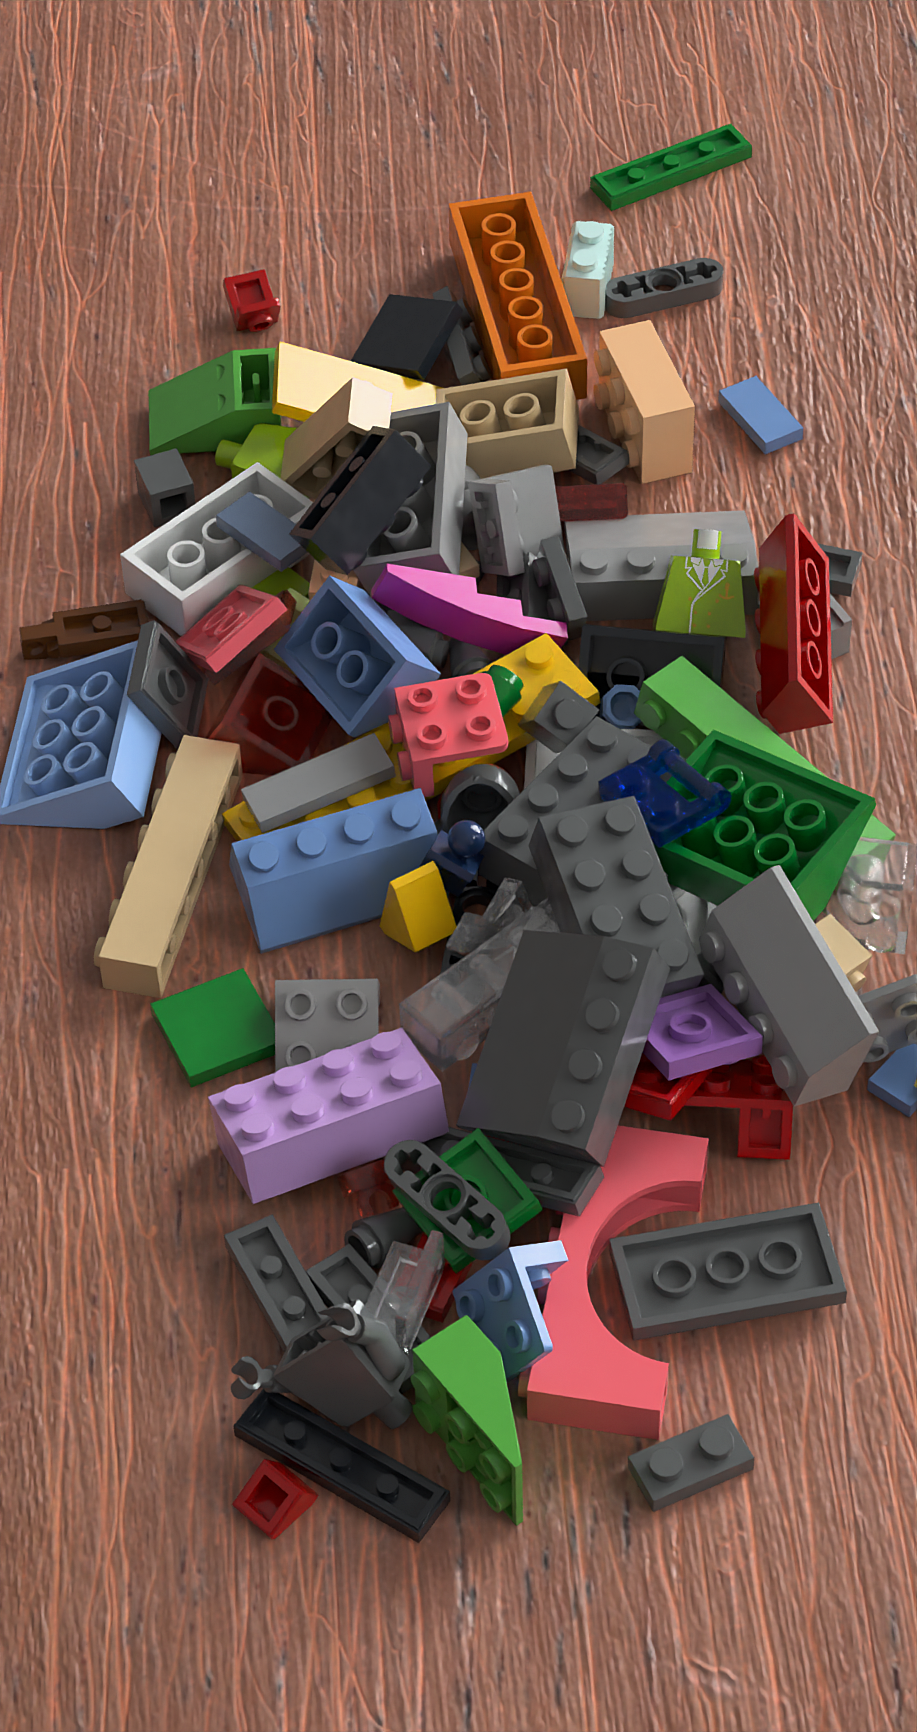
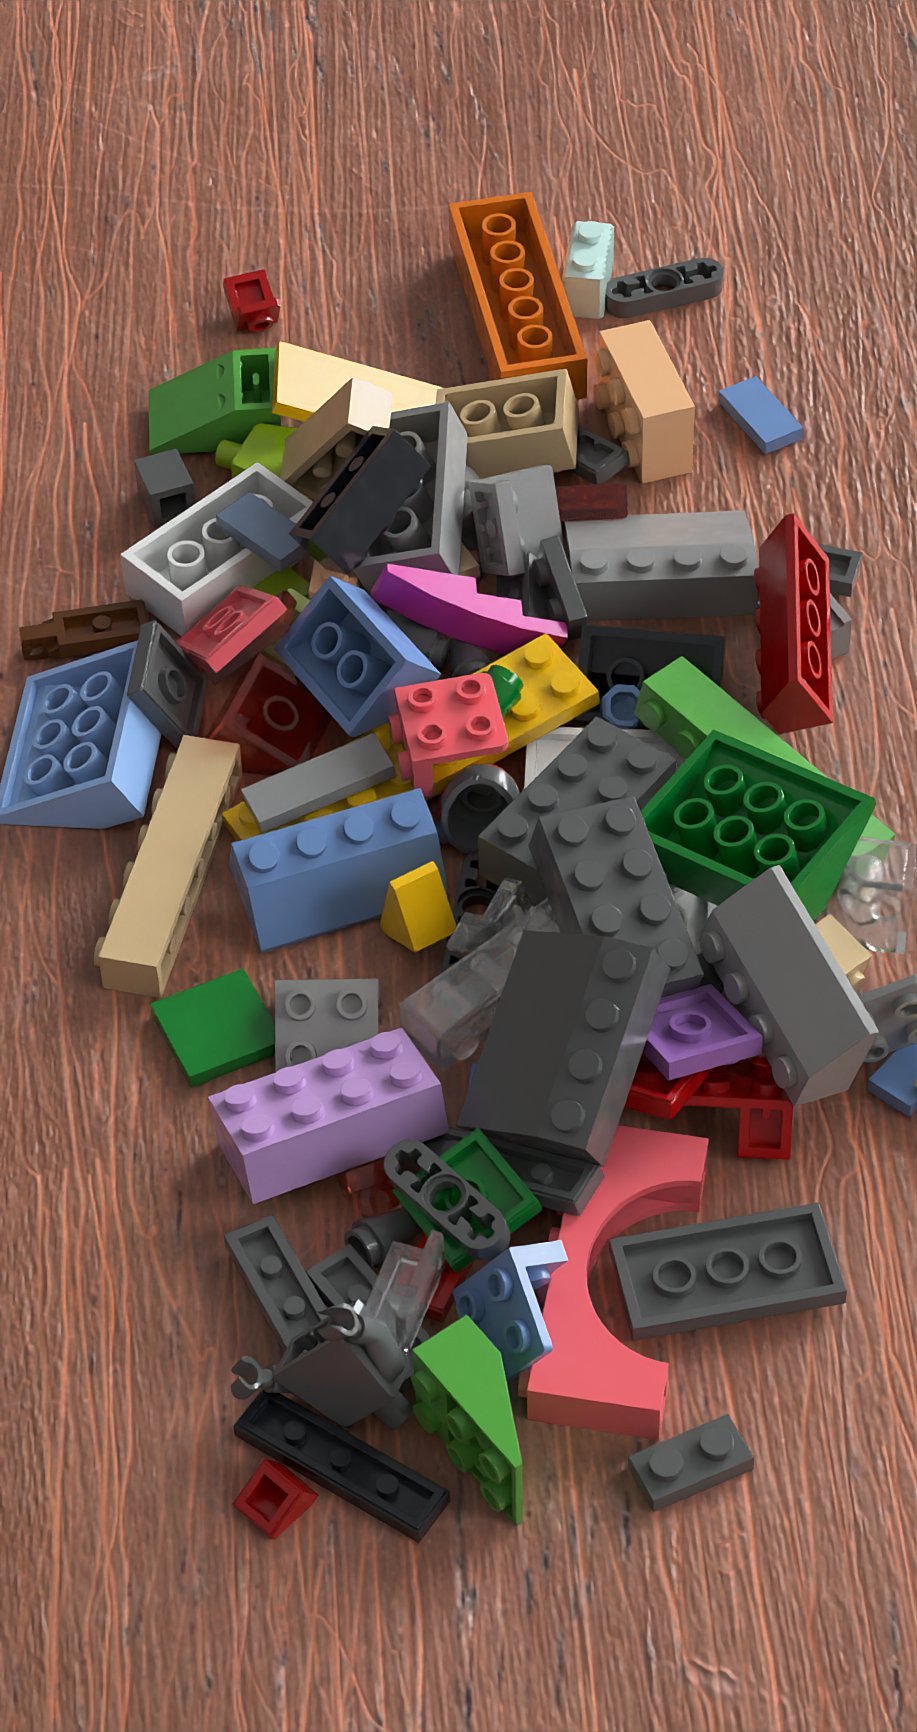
black tile [351,294,463,380] -> none
dark blue piece [418,820,485,898] -> none
dark grey plate [433,286,493,385] -> none
dark grey brick [518,681,599,754] -> none
green tile [590,124,752,211] -> none
clear blue plate [598,739,732,848] -> none
lime torso [653,529,746,638] -> none

